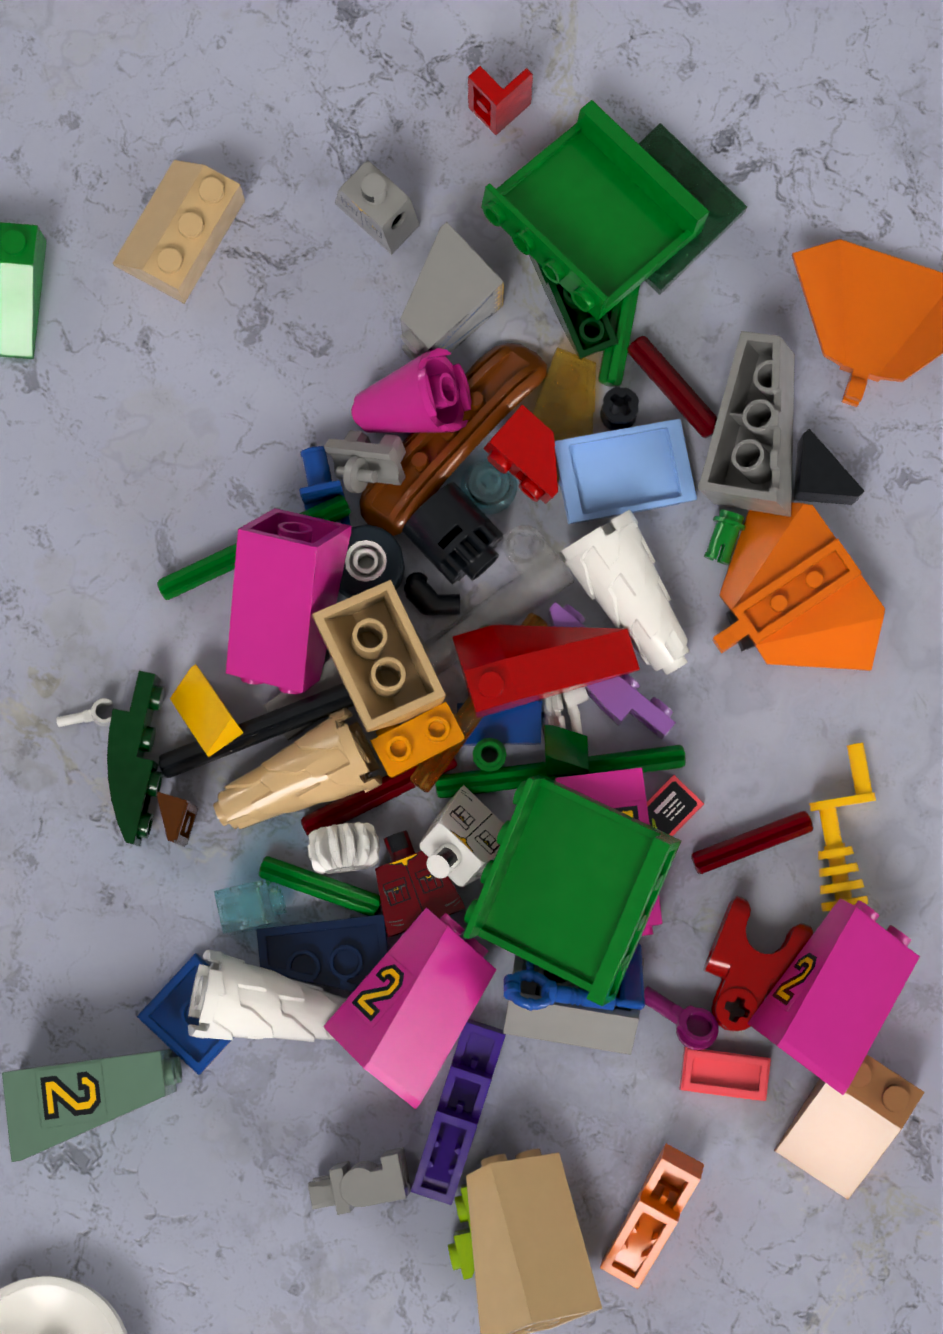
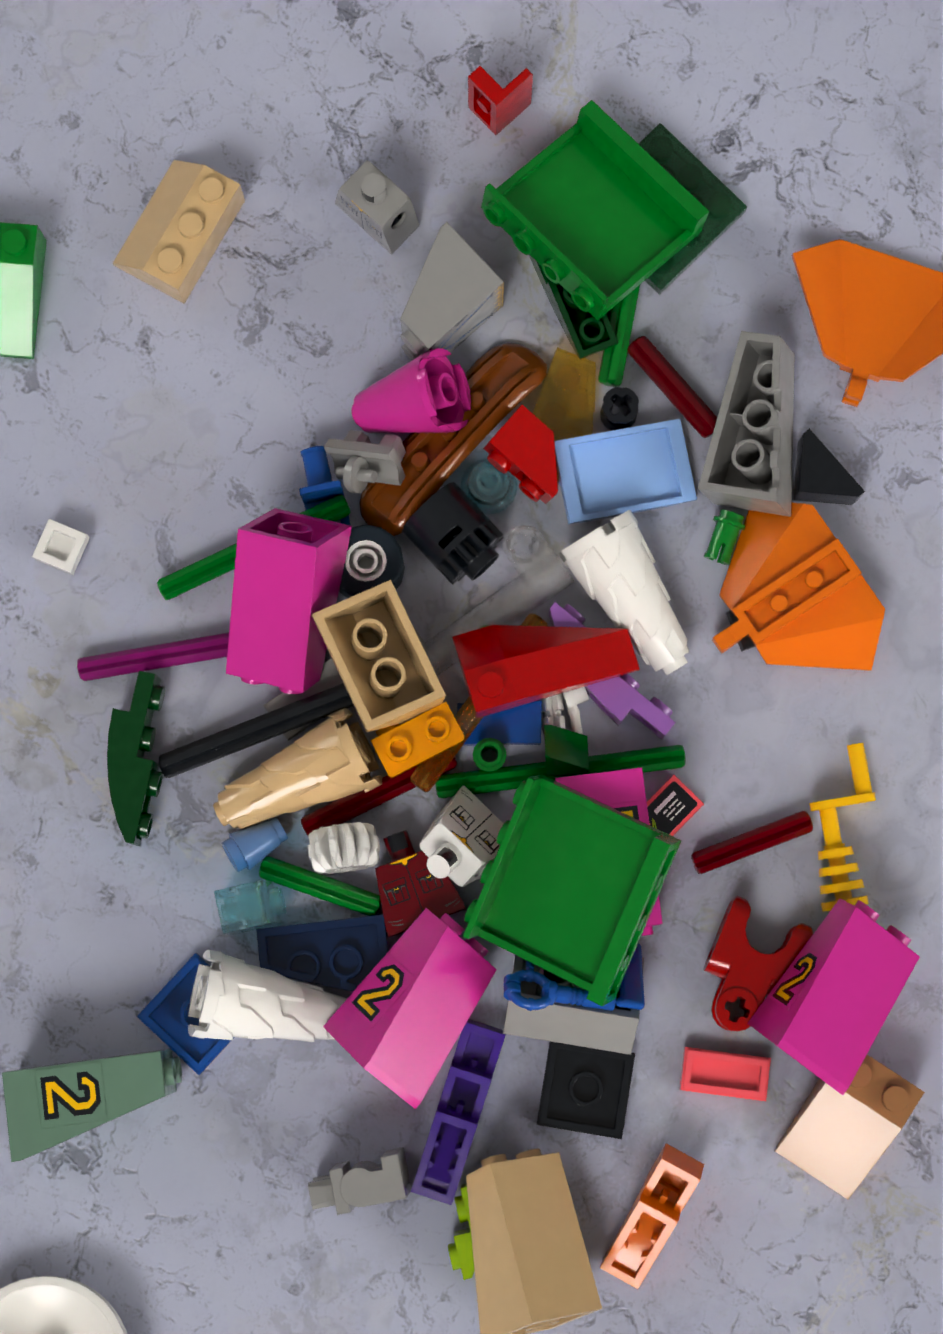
white hand [56,698,113,727] -> none
reddish brown slope [157,792,198,847] -> none
yellow slope [170,664,244,757] -> none
black arm [404,572,460,615] -> none
magenta plate [644,986,719,1050] -> none
none -> white plate [32,519,90,575]
none -> magenta axle [77,632,229,681]
none -> medium blue cone [221,817,288,872]
none -> black tile [536,1041,635,1139]

